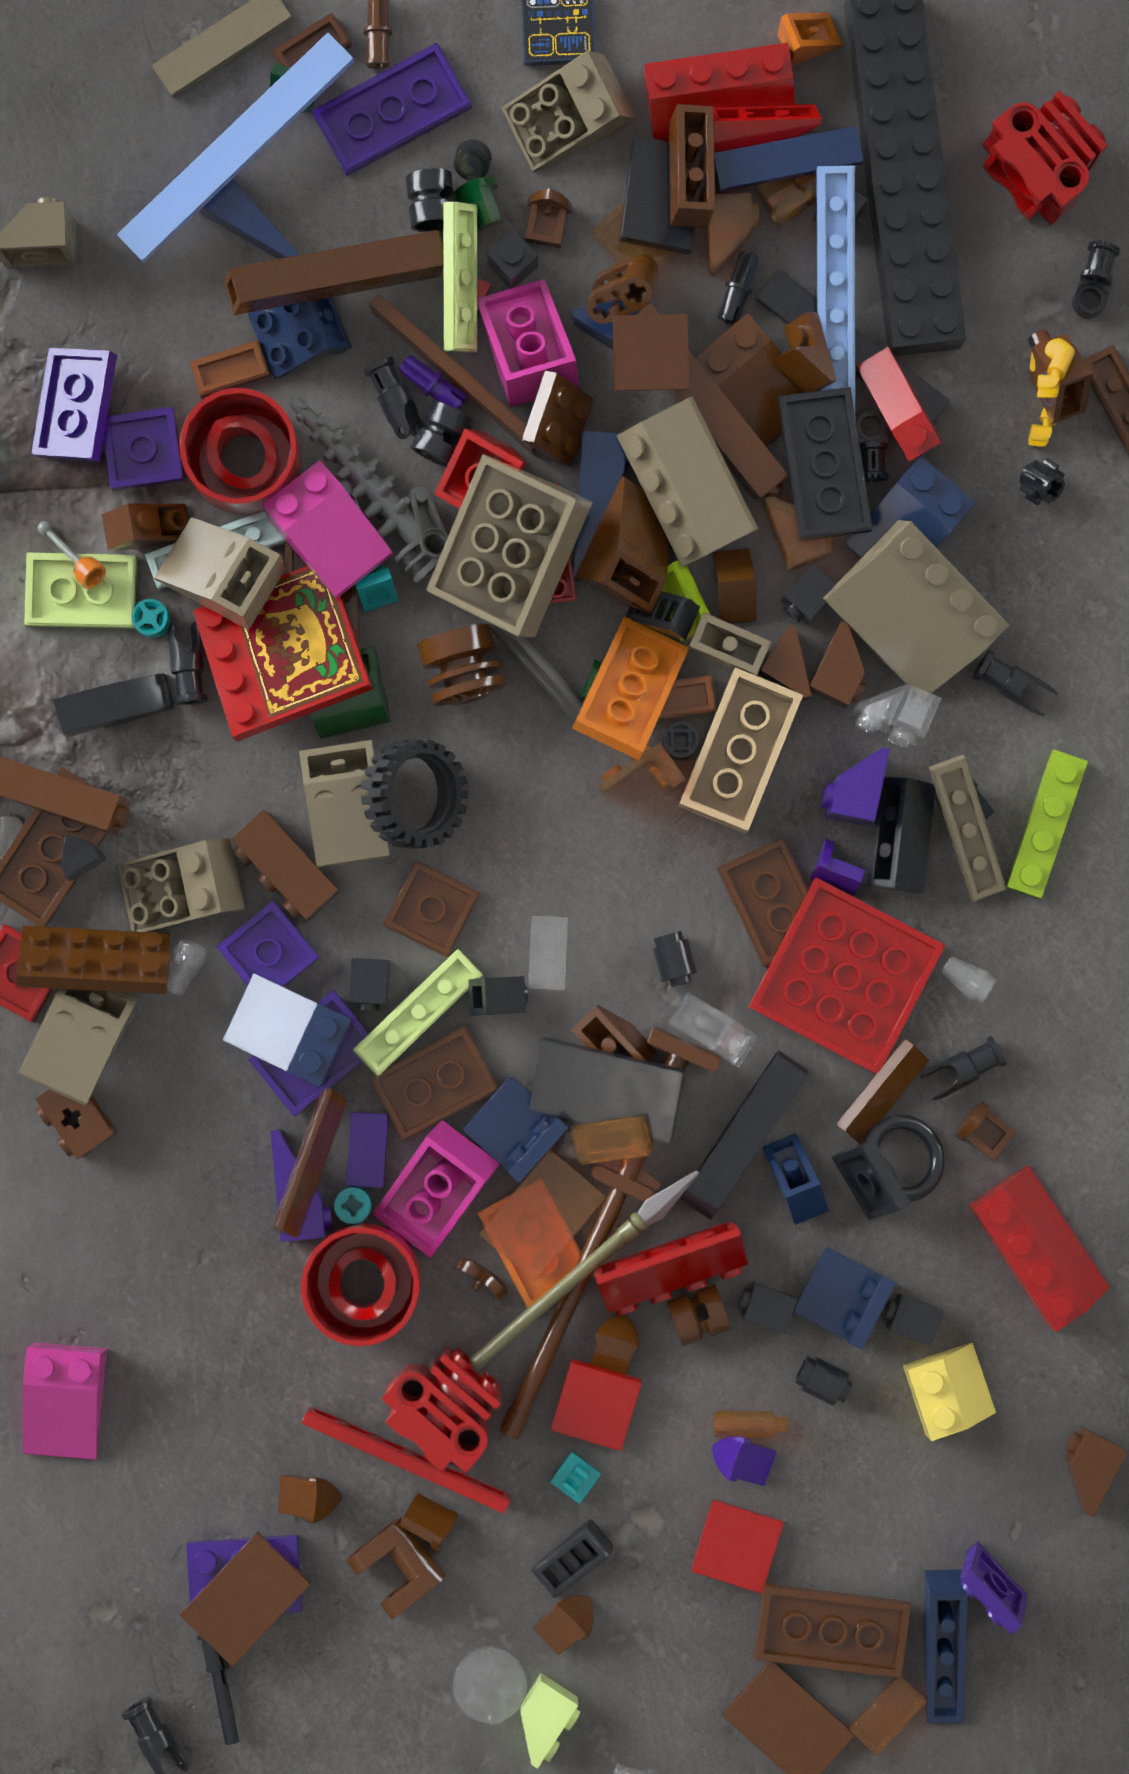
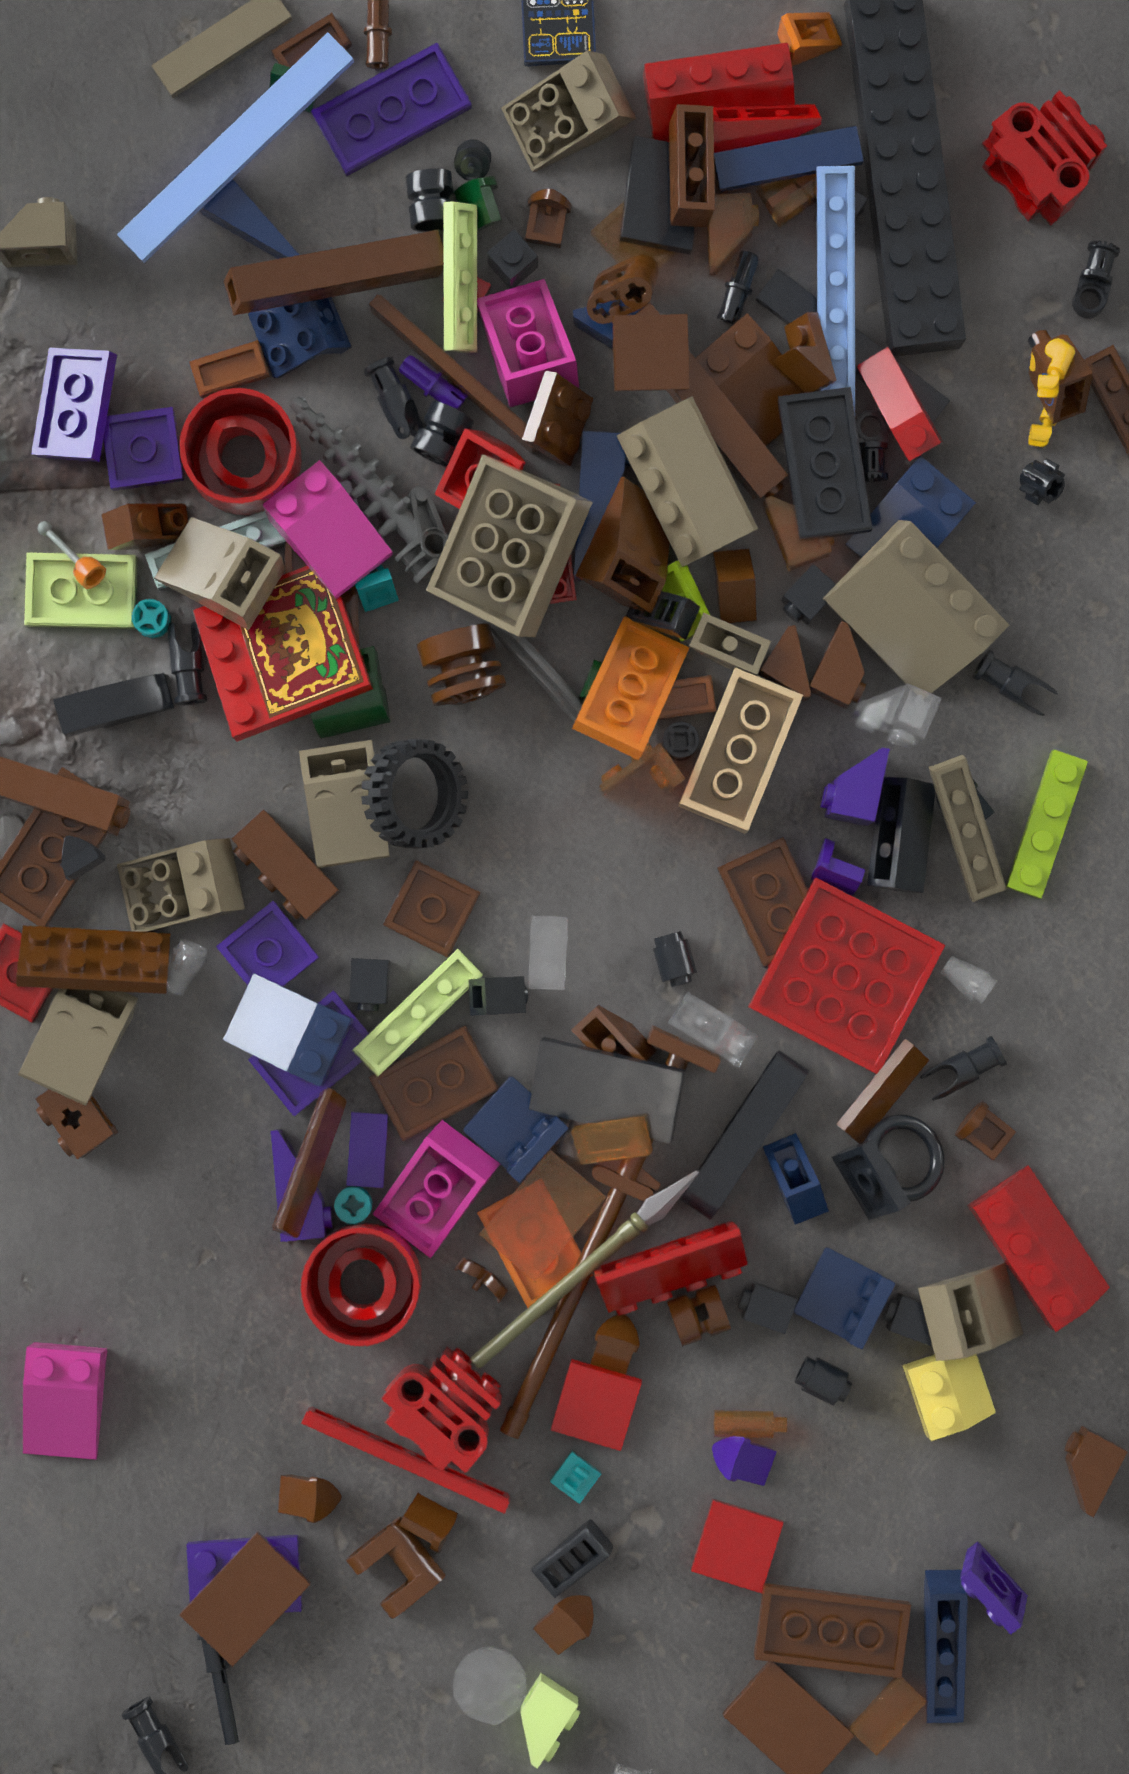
none -> dark tan slope [918,1263,1023,1361]

